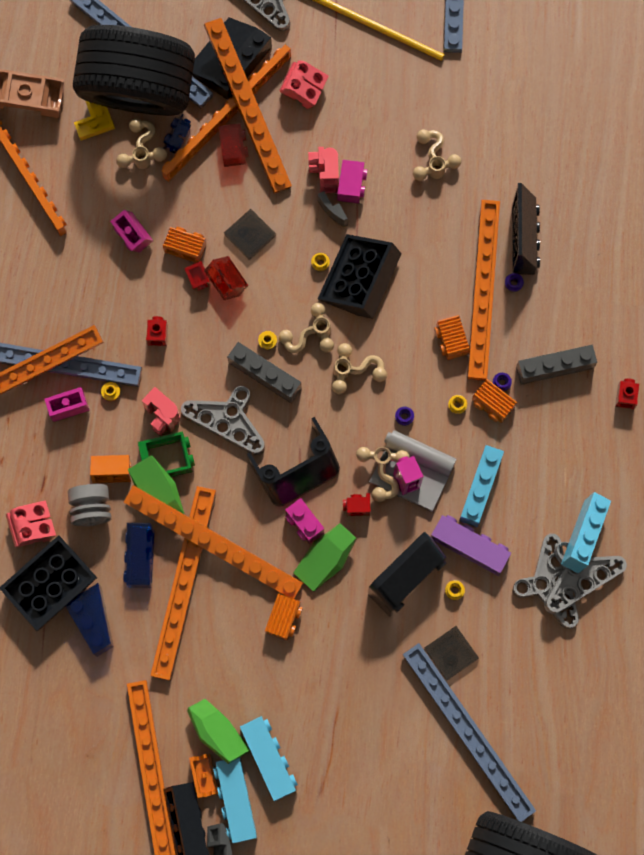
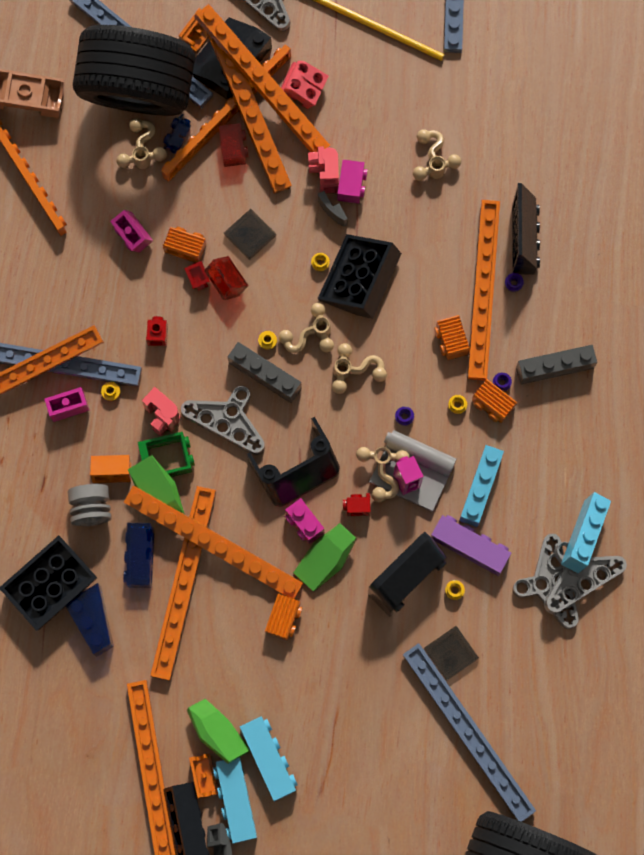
coral hips [6,500,56,548] -> none
yellow plate [74,101,115,141] -> none
red brick [615,378,639,410] -> none
none -> orange hinge [179,8,208,54]
none -> orange plate [194,4,330,152]

